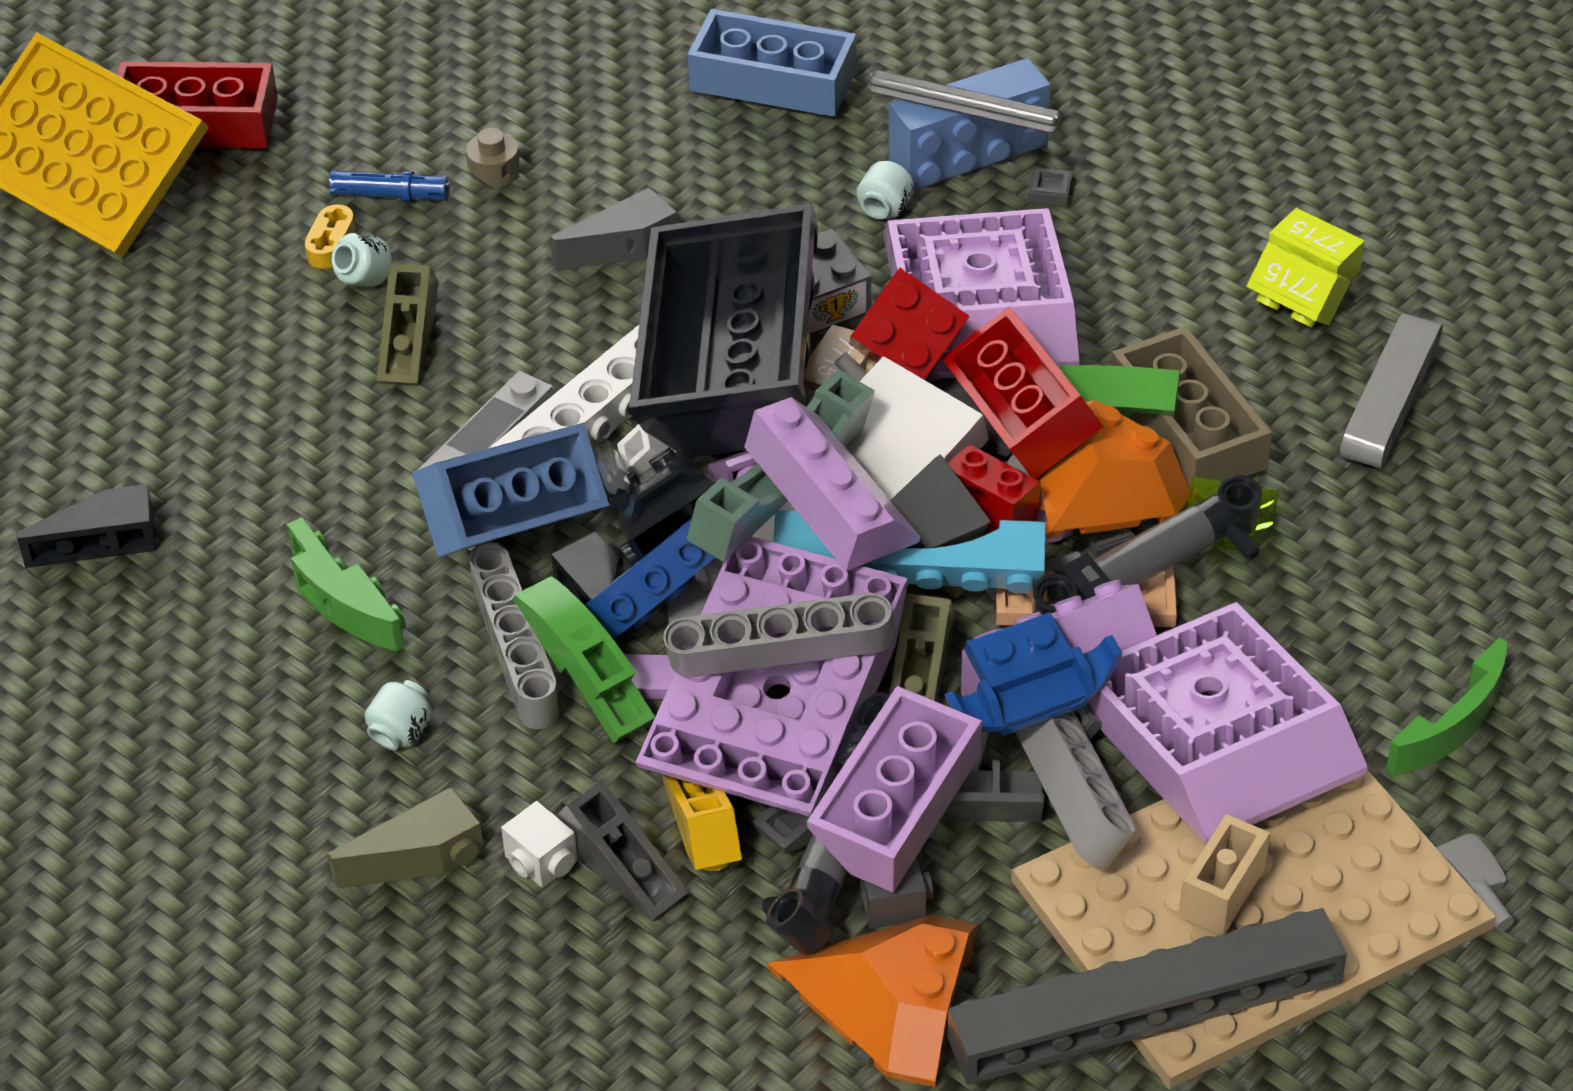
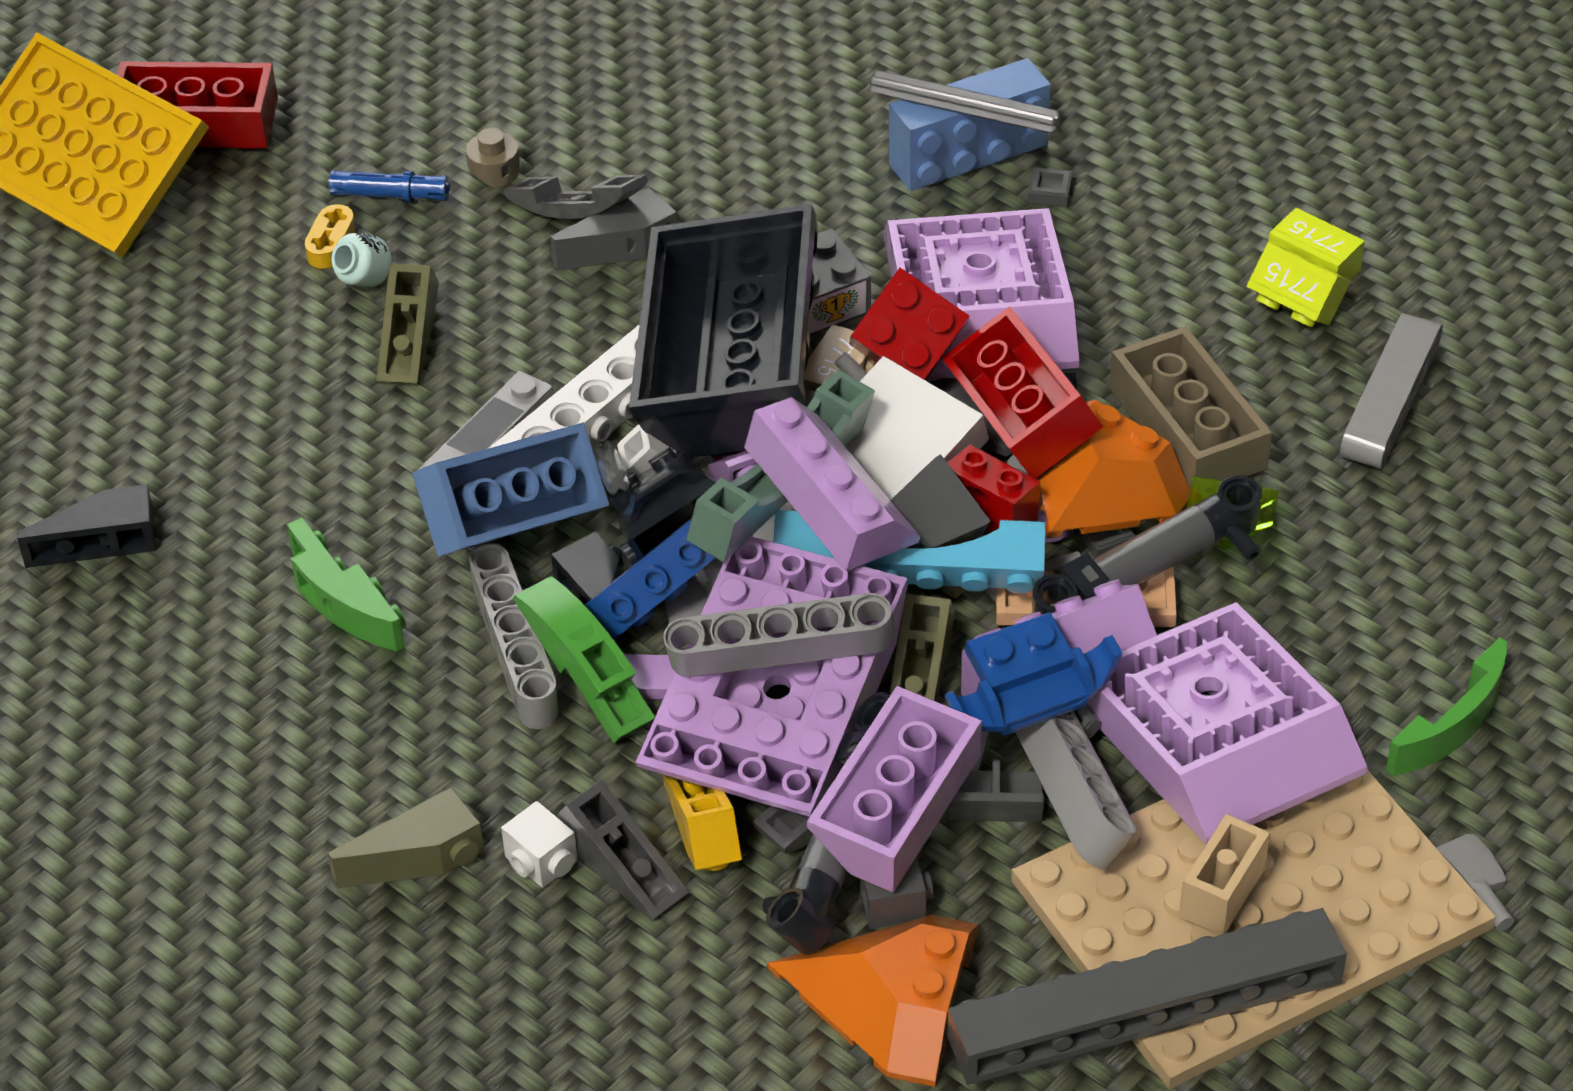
light aqua head [364,680,433,750] -> none
medium blue brick [687,9,857,117] -> none
light aqua head [857,161,914,219] -> none
bright green slope [1058,365,1180,418] -> none
none -> flat silver slope [504,174,648,219]

